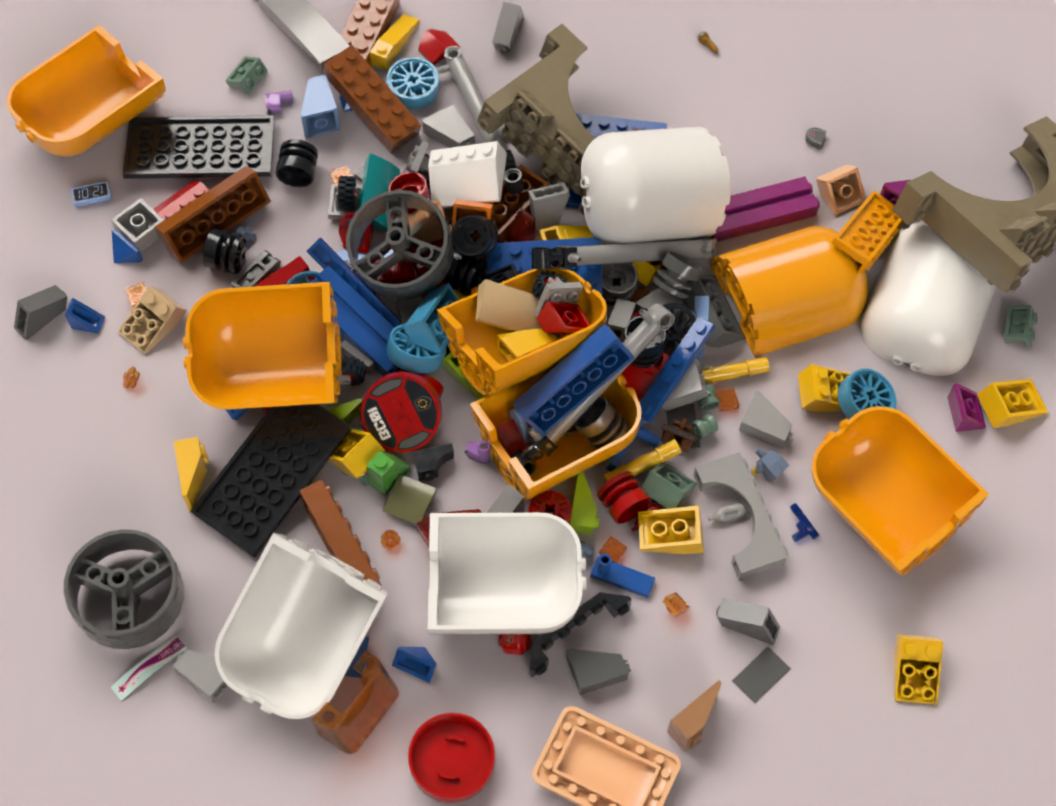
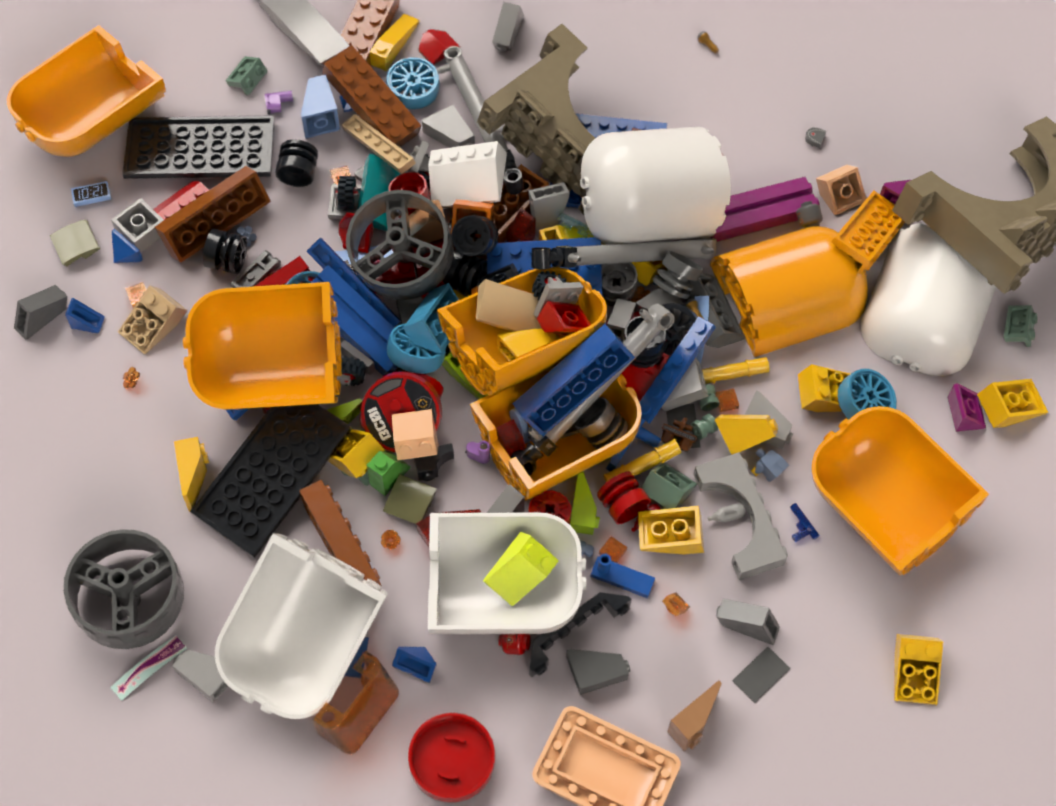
none -> slope [50,219,100,267]
none -> tan plate [341,114,416,174]
none -> light nougat slope [392,409,439,461]
none -> neon yellow slope [483,532,559,606]
none -> clear light blue plate [557,213,594,238]
none -> pearl gold piece [685,299,704,319]
none -> yellow slope [715,415,778,455]
none -> dark grey head [796,201,823,228]

